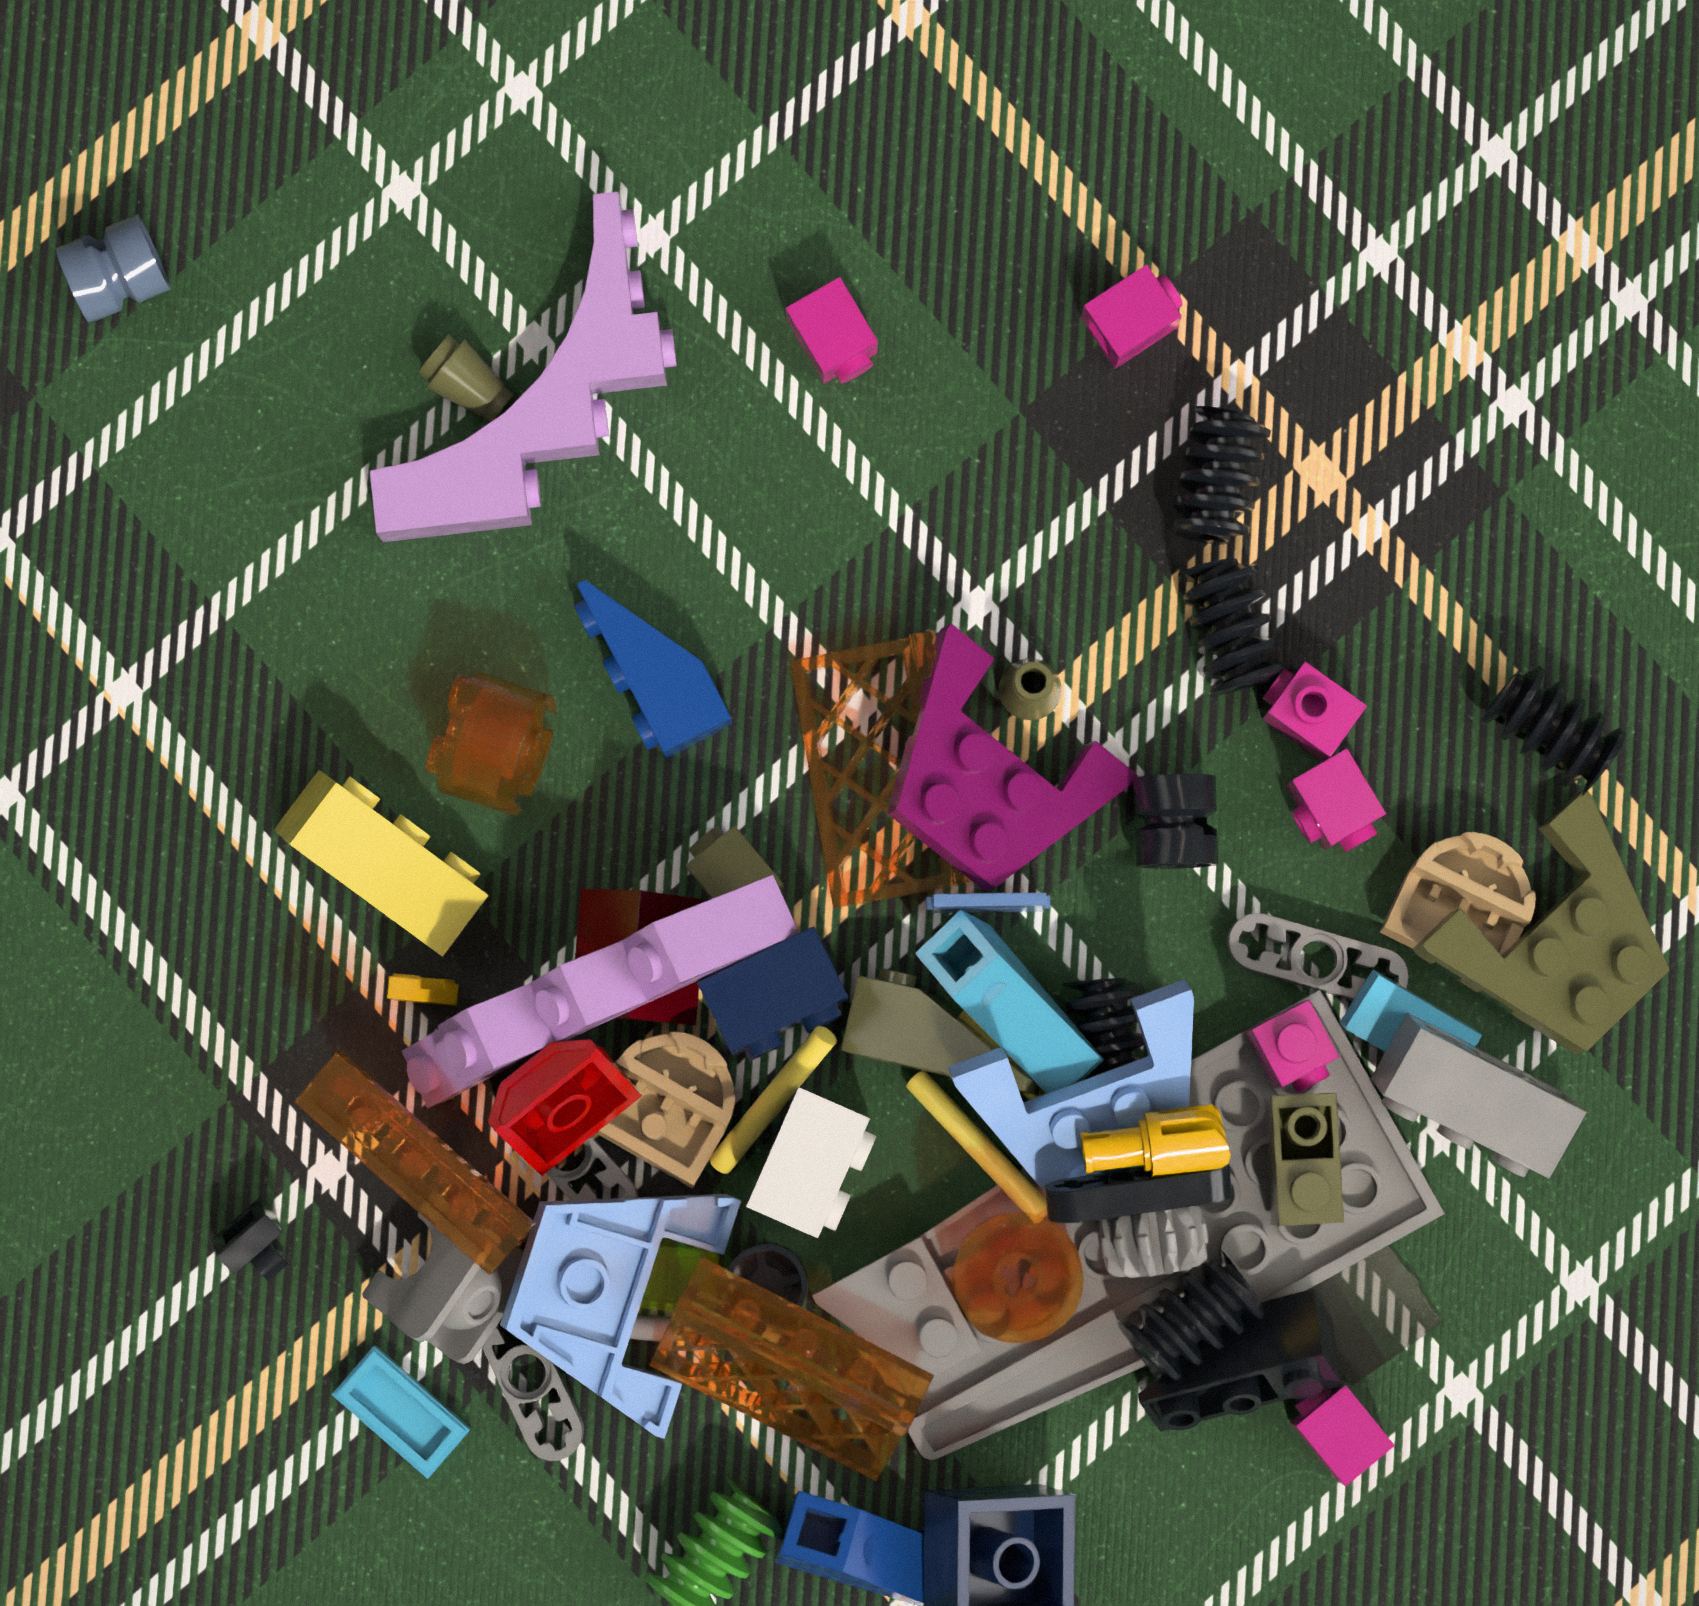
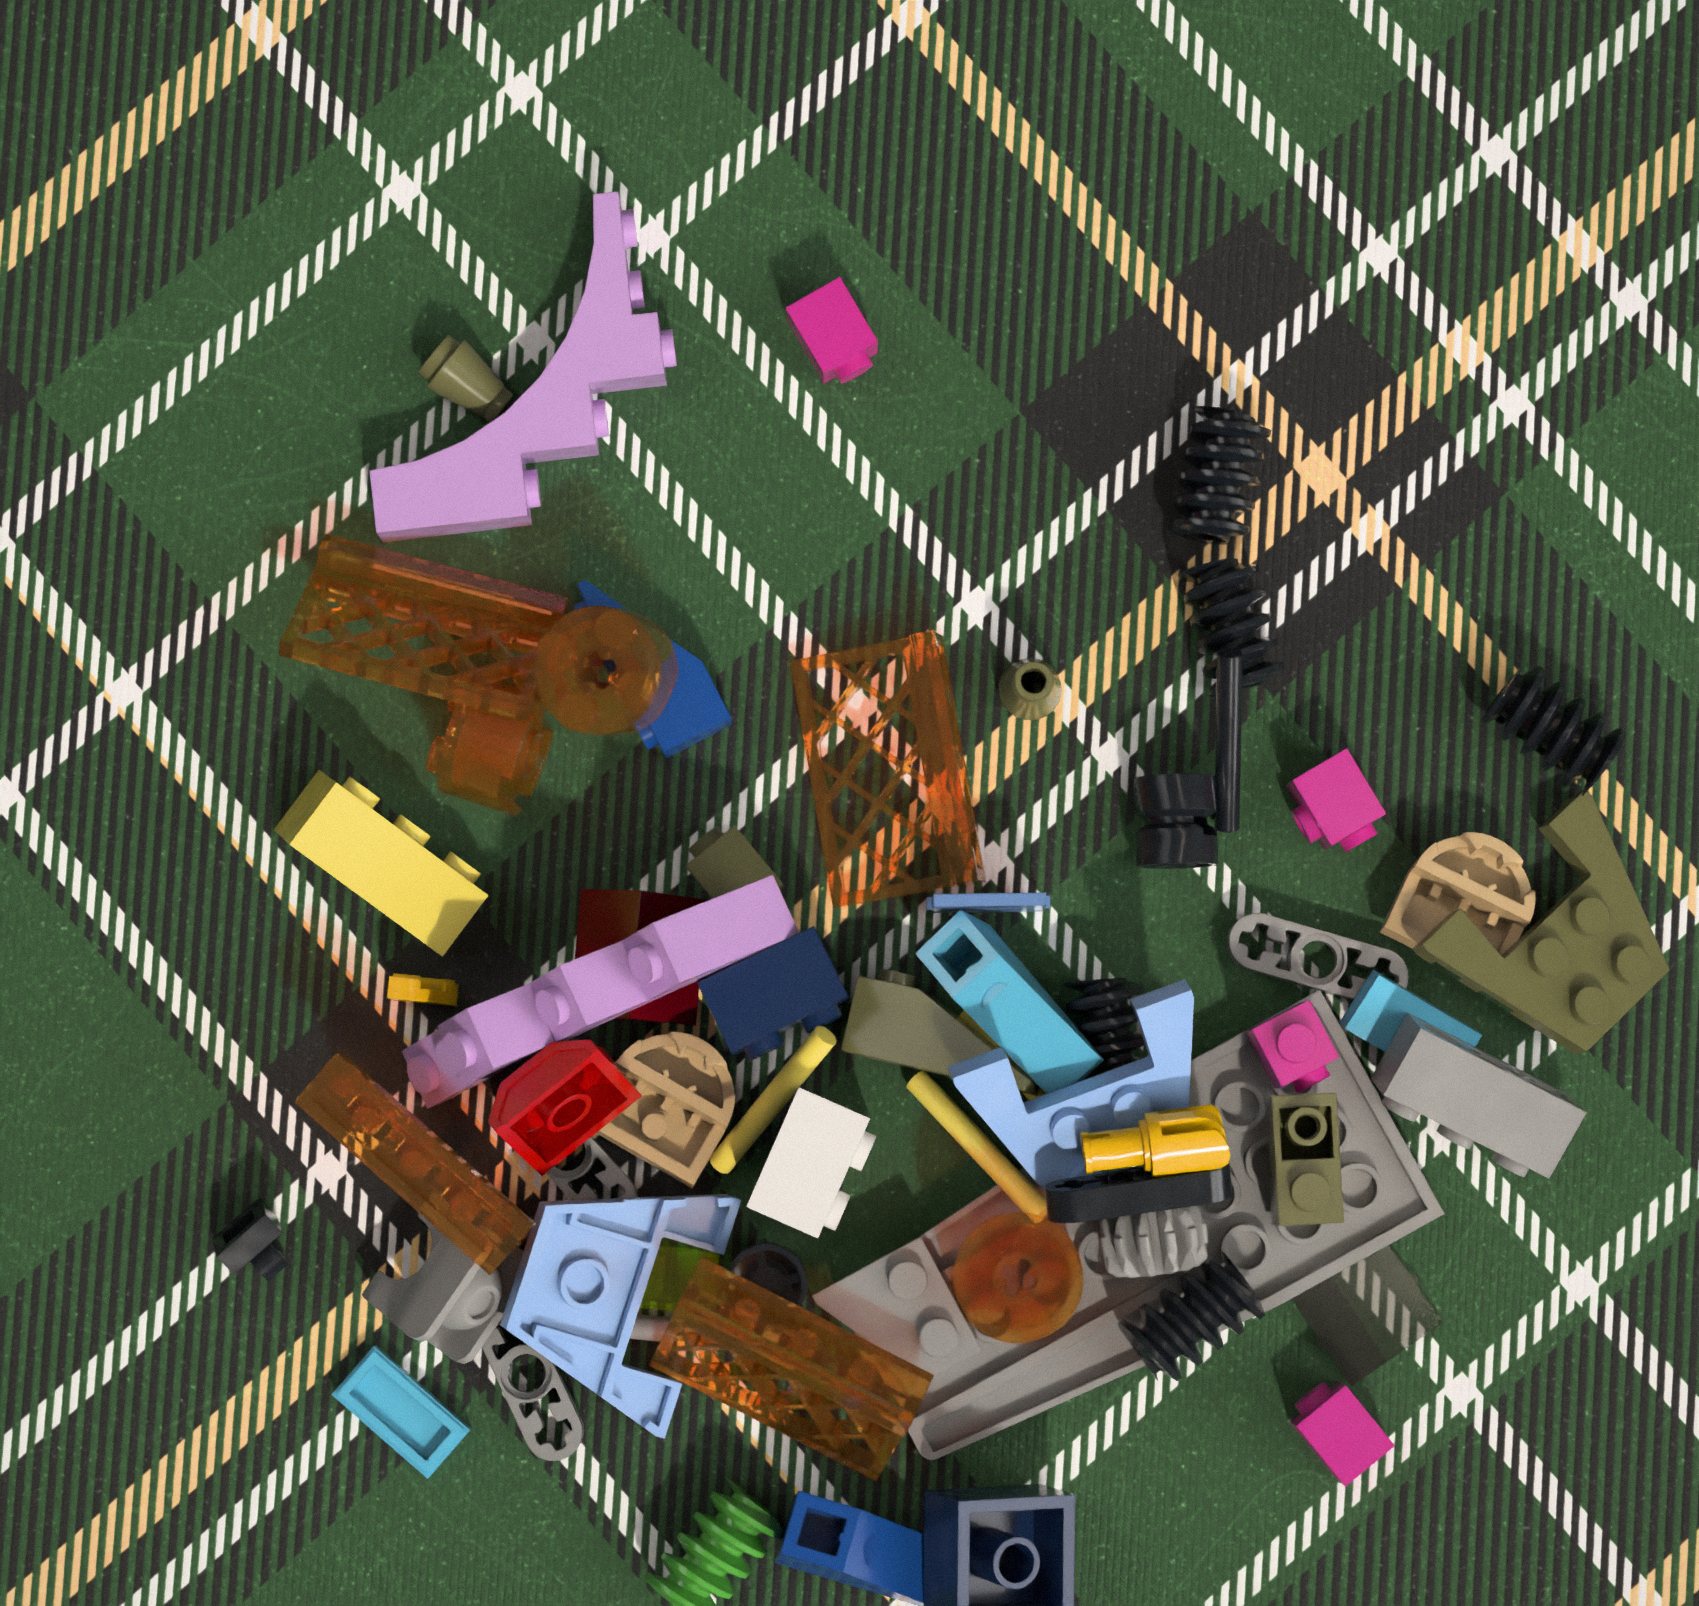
sand blue wheel [56,214,171,323] -> none
magenta wing [887,624,1138,891] -> none
dark pink brick [1080,264,1183,369] -> none
black slope [1138,1289,1342,1432] -> none
dark pink brick [1262,662,1367,763] -> none
none -> clear orange fence [278,534,569,722]
none -> clear orange brick [535,606,678,735]
none -> black bar [1214,648,1243,833]

